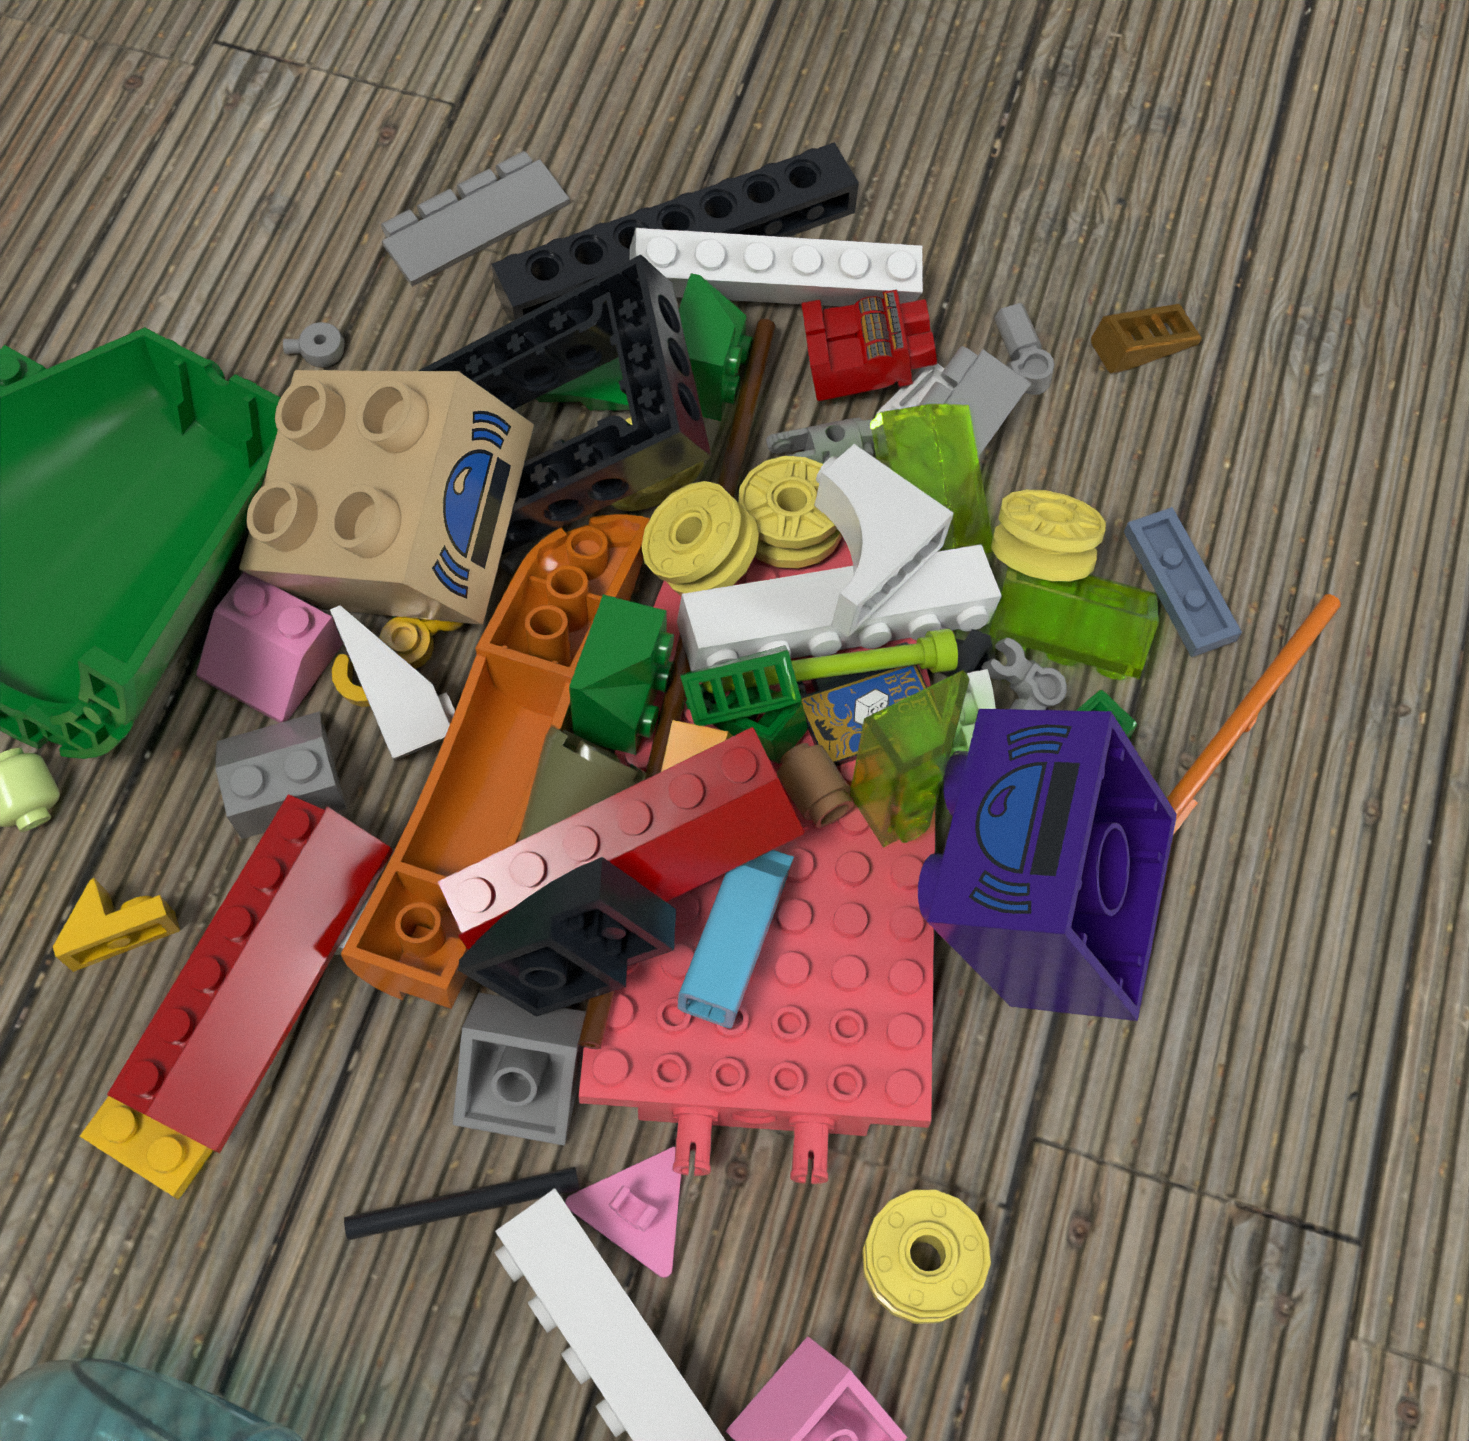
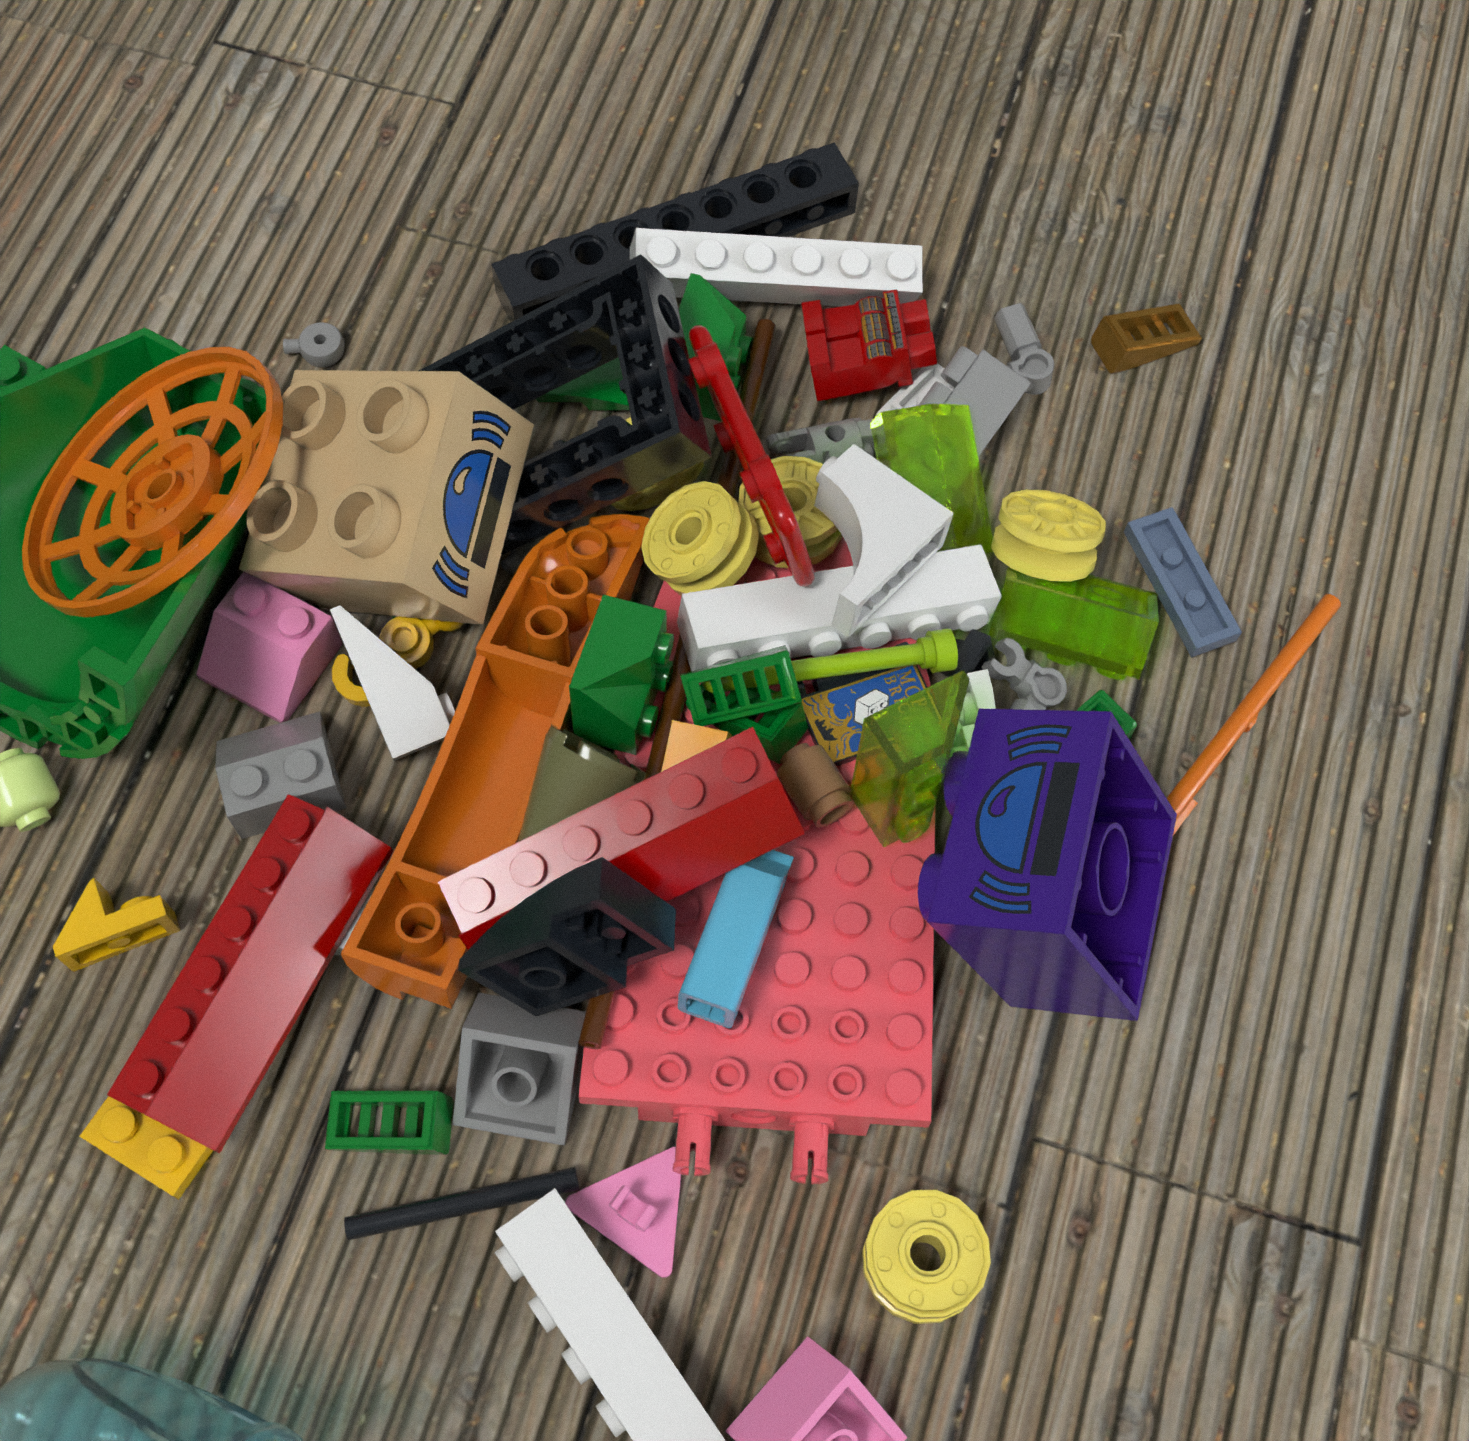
light grey windscreen [381,151,570,286] -> none
none -> orange dish [22,347,283,618]
none -> green slope [325,1091,454,1155]
none -> red bar [688,325,815,587]

